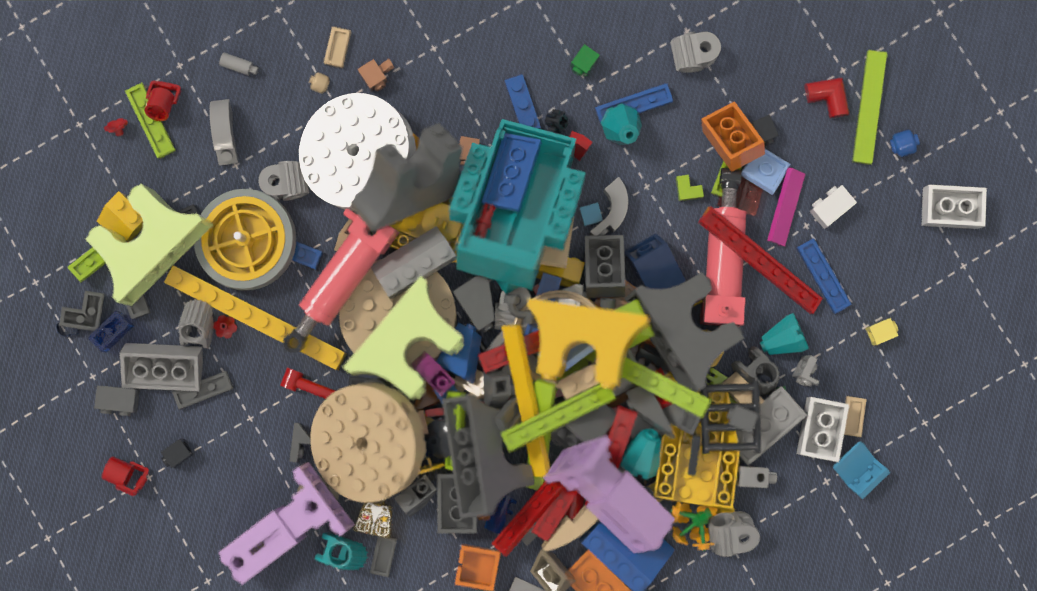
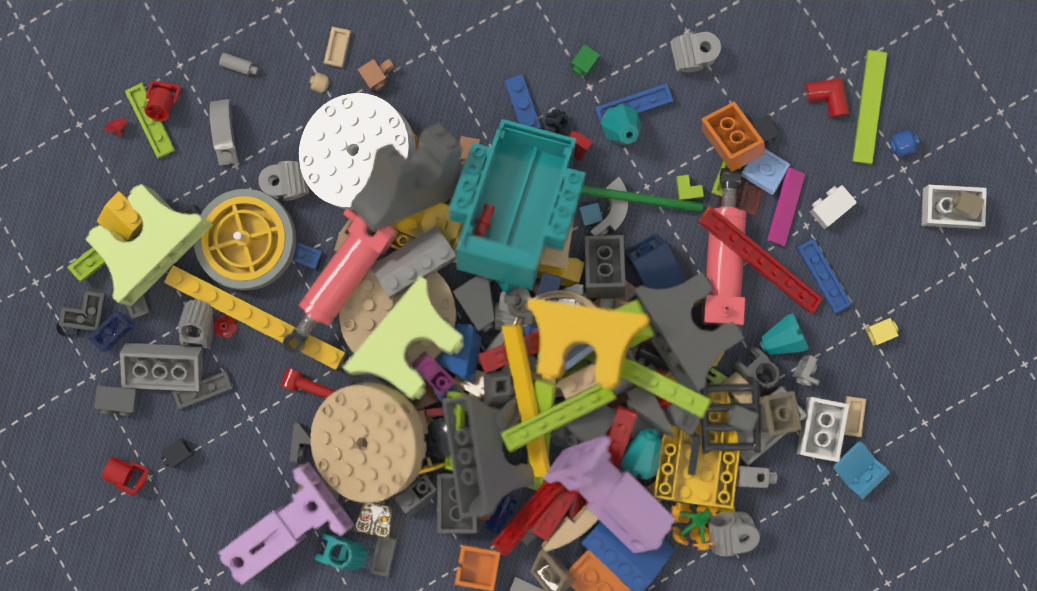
blue plate [482,133,542,212] -> none
none -> green piece [581,185,703,213]
none -> dark tan slope [763,391,802,436]
none -> dark tan brick [951,191,985,220]

